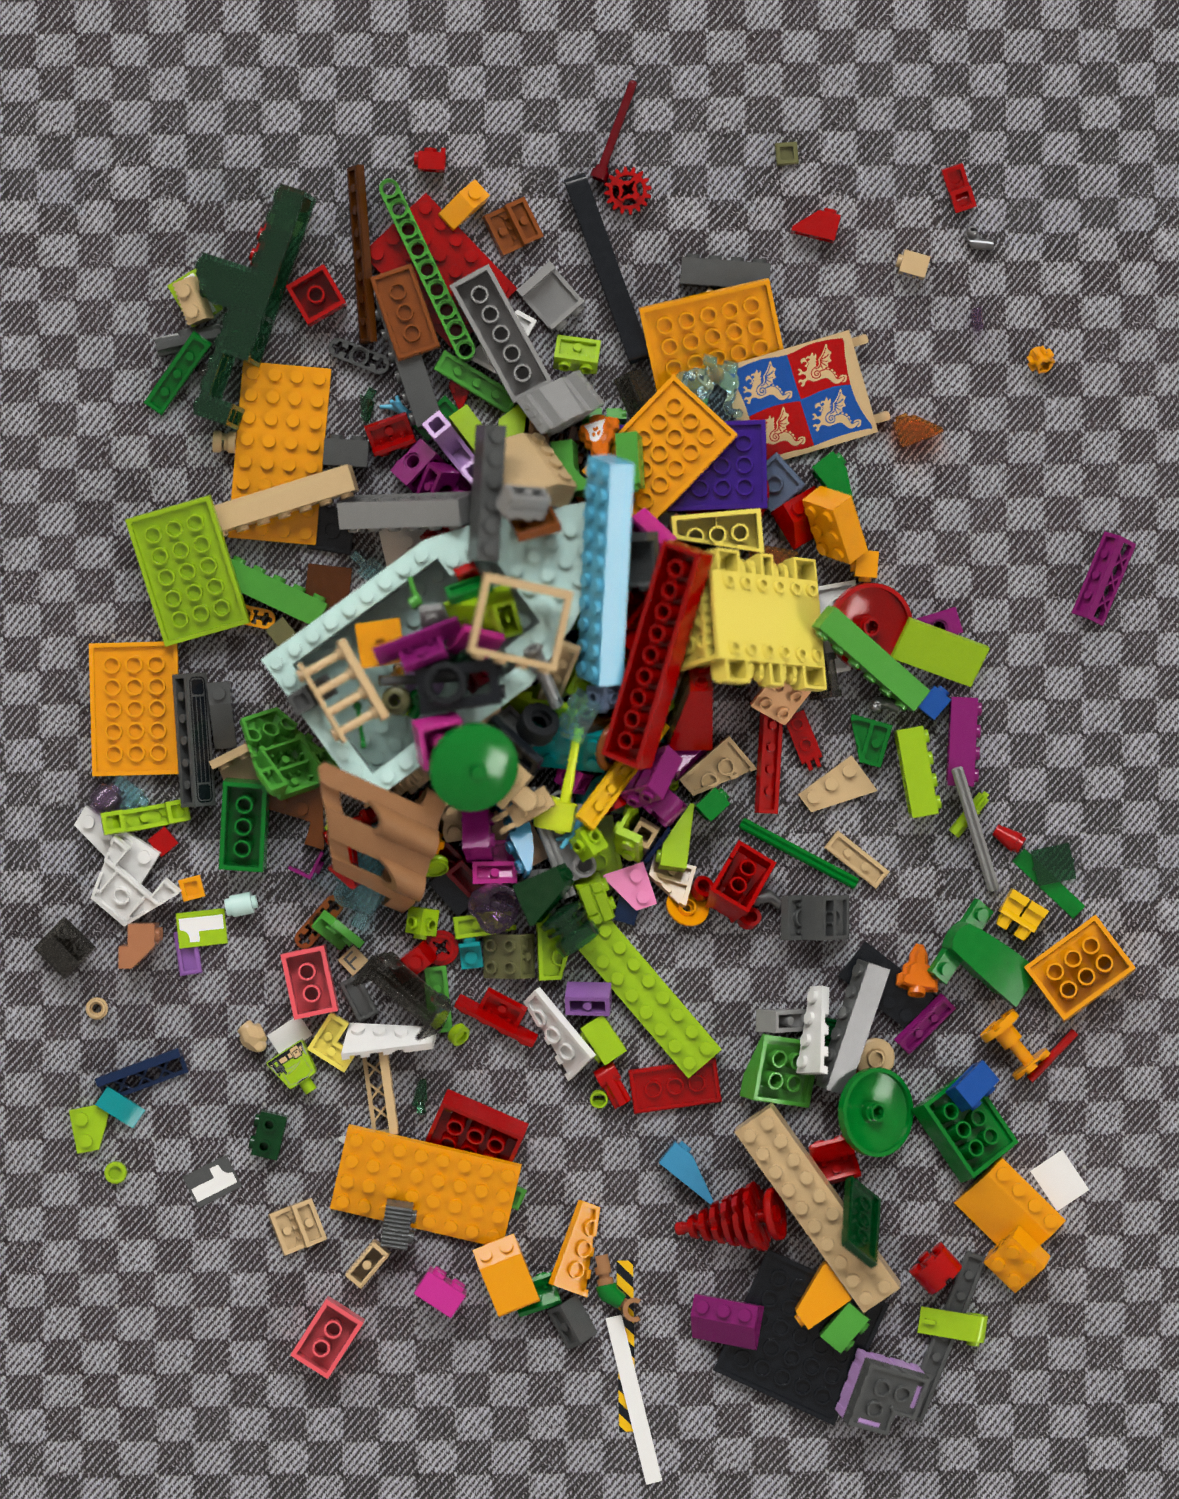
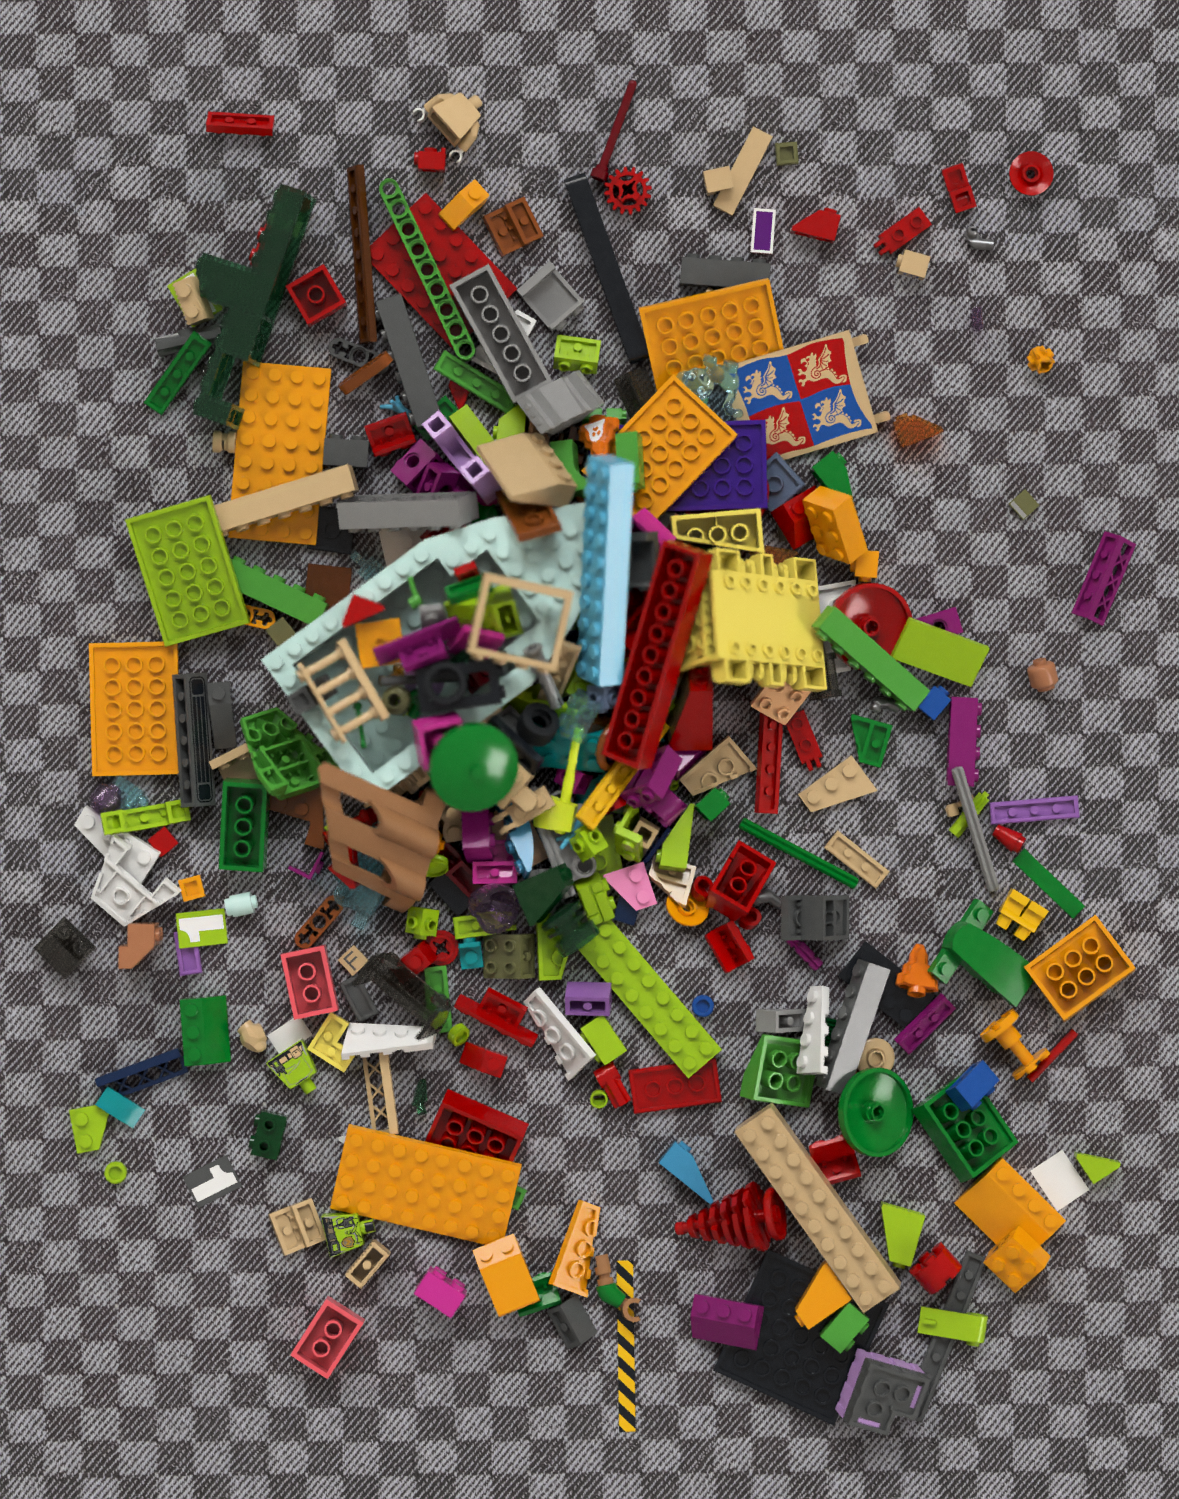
tan plate [86,997,108,1020] -> none
bright green bracket [311,910,365,950] -> none
clear green bar [360,387,377,424] -> none
dark orange tile [370,263,441,362] -> none
dark grey brick [380,1199,417,1251] -> none
dark grey brick [468,424,506,562] -> none
light grey brick [496,484,551,522] -> none
white sticker [606,1315,662,1485] -> none
dark green tile [841,1176,881,1268] -> none
lime brick [893,726,942,818] -> none
clear green piece [1031,843,1076,886] -> none
none -> green slope [180,995,231,1066]
none -> red plate [206,111,275,136]
none -> torso [321,1212,375,1258]
none -> dark orange beam [338,351,393,395]
none -> red slope [342,594,386,628]
none -> tan torso [413,93,482,163]
none -> red slope [459,1041,508,1078]
none -> blue tile [692,995,714,1017]
none -> tan panel [703,166,734,196]
none -> red bracket [704,920,755,973]
none -> tan tile [713,127,773,216]
none -> dark purple tile [750,208,776,255]
none -> magenta axle [786,940,823,971]
none -> red hinge [873,207,932,256]
none -> lime slope [880,1201,925,1269]
none -> tan hand [945,794,974,817]
none -> medium lavender tile [989,795,1079,825]
none -> olive tile [1008,489,1040,520]
none -> red dish [1009,151,1054,196]
none -> nougat head [1027,658,1058,692]
none -> lime slope [1074,1152,1121,1184]

